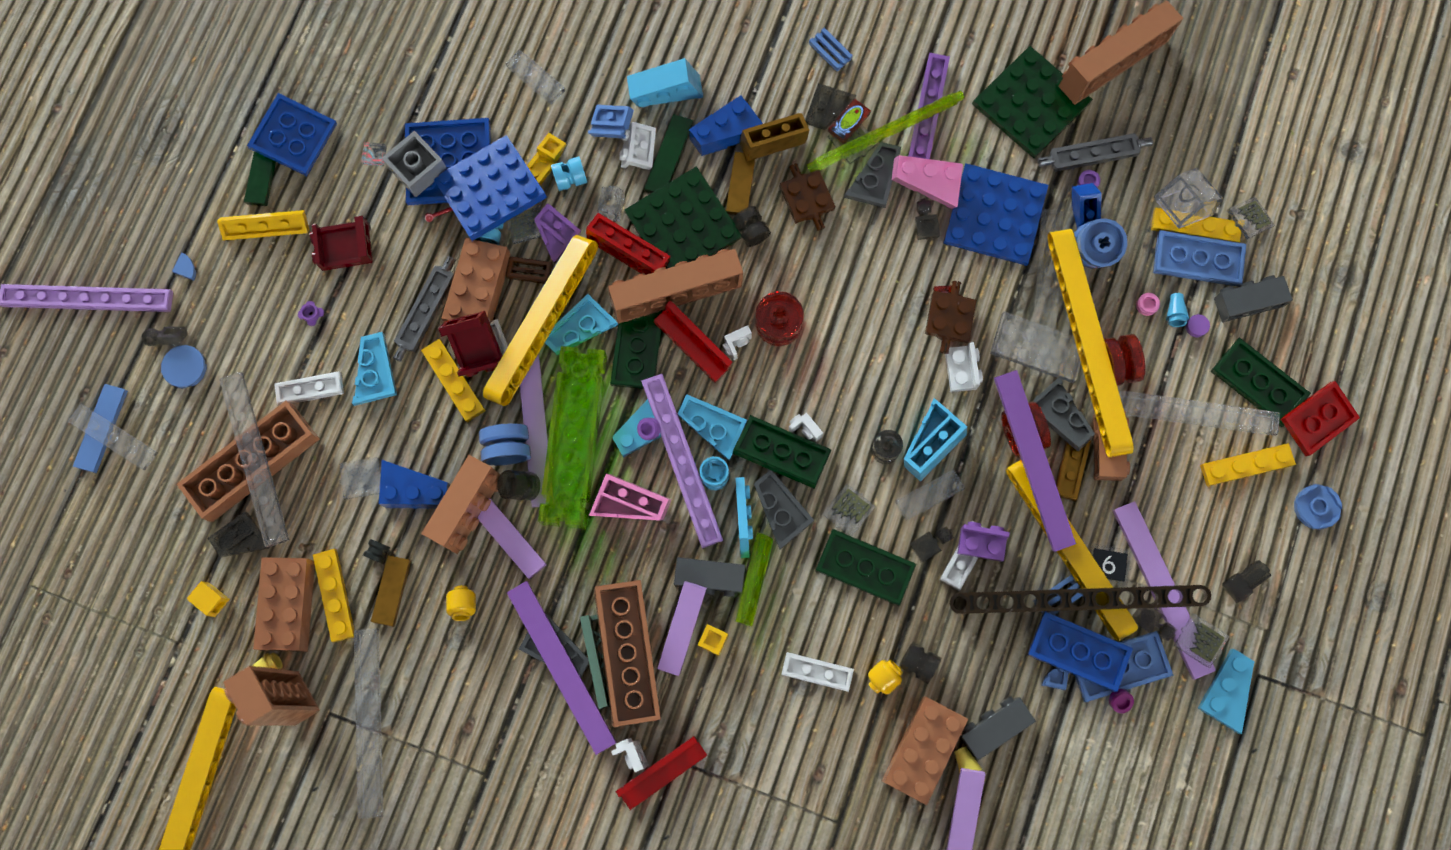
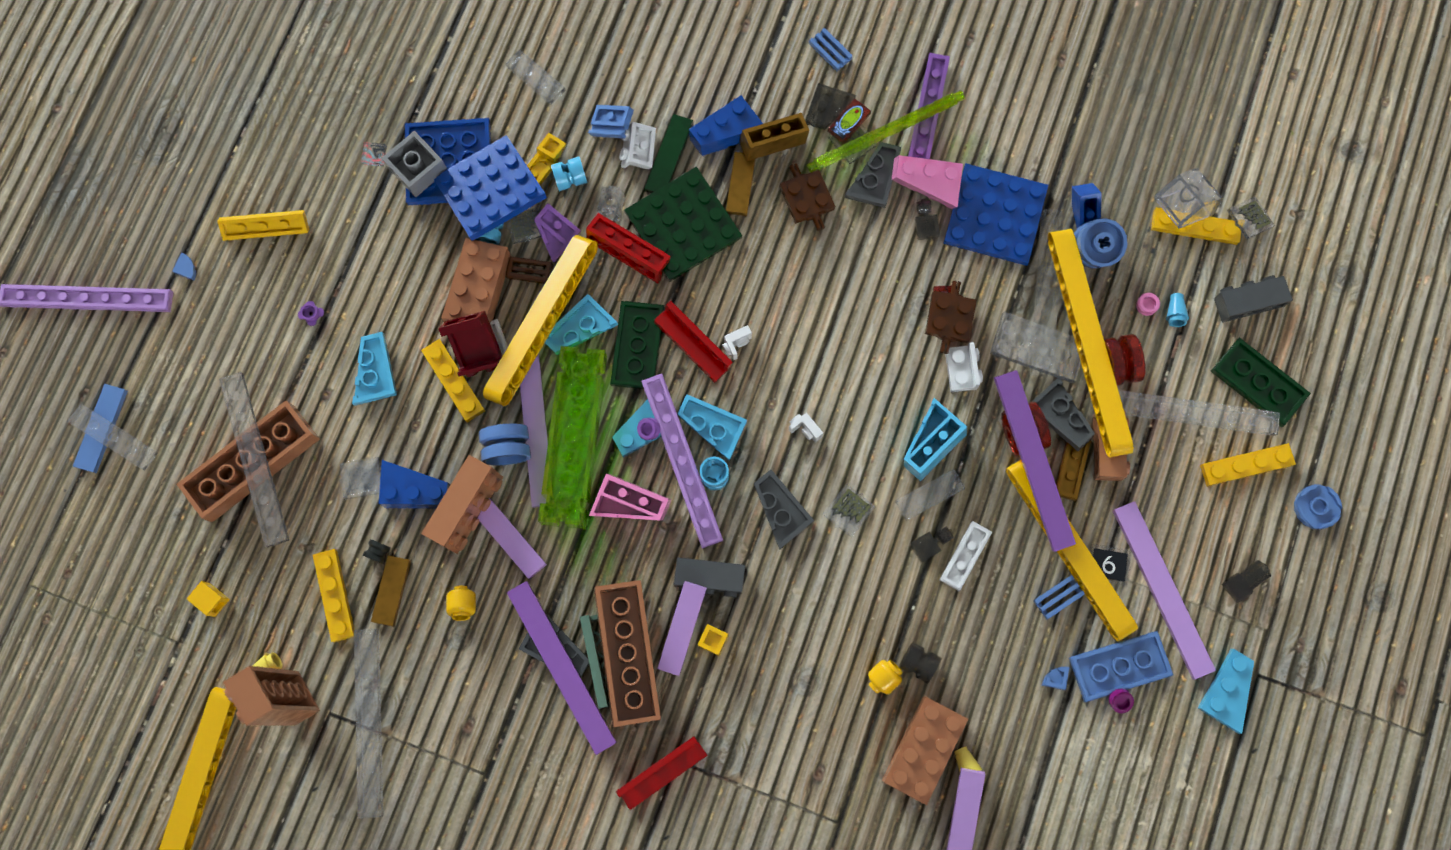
clear smoke plate [142,327,188,346] -> none
medium blue tile [161,345,207,389] -> none
clear smoke wing [207,512,271,557] -> none
dark green tile [244,151,276,206] -> none
blue plate [247,93,337,176] -> none
nougat brick [253,557,315,652] -> none
white tile [274,371,344,406] -> none
dark red panel [310,215,373,271] -> none
flat silver plate [393,256,456,362] -> none
red hinge [425,207,453,222] -> none
clear smoke wheel [497,470,540,501] -> none
nougat brick [608,249,743,324] -> none
white bracket [611,738,649,772] -> none
medium azure wedge [627,58,703,107] -> none
clear smoke wheel [732,206,771,247] -> none
dark green tile [732,415,831,489] -> none
medium azure wing [735,477,753,558] -> none
clear neon green tile [735,533,773,627] -> none
clear red wheel [755,291,804,346] -> none
white tile [781,652,854,692] -> none
dark green tile [815,529,916,606] -> none
clear smoke wheel [871,430,903,464] -> none
dark brown beam [949,585,1212,614] -> none
medium lavender bracket [957,522,1010,562] -> none
dark grey brick [960,696,1036,760] -> none
dark green plate [972,46,1093,159] -> none
blue plate [1027,612,1133,692] -> none
flat silver plate [1038,133,1153,172] -> none
nougat brick [1059,0,1184,104] -> none
medium lavender tile [1077,170,1101,188] -> none
clear smoke plate [1132,600,1177,641] -> none
medium blue tile [1153,230,1246,287] -> none
piece [1174,614,1229,668] -> none
medium lavender tile [1186,314,1210,338] -> none
red plate [1281,381,1360,456] -> none

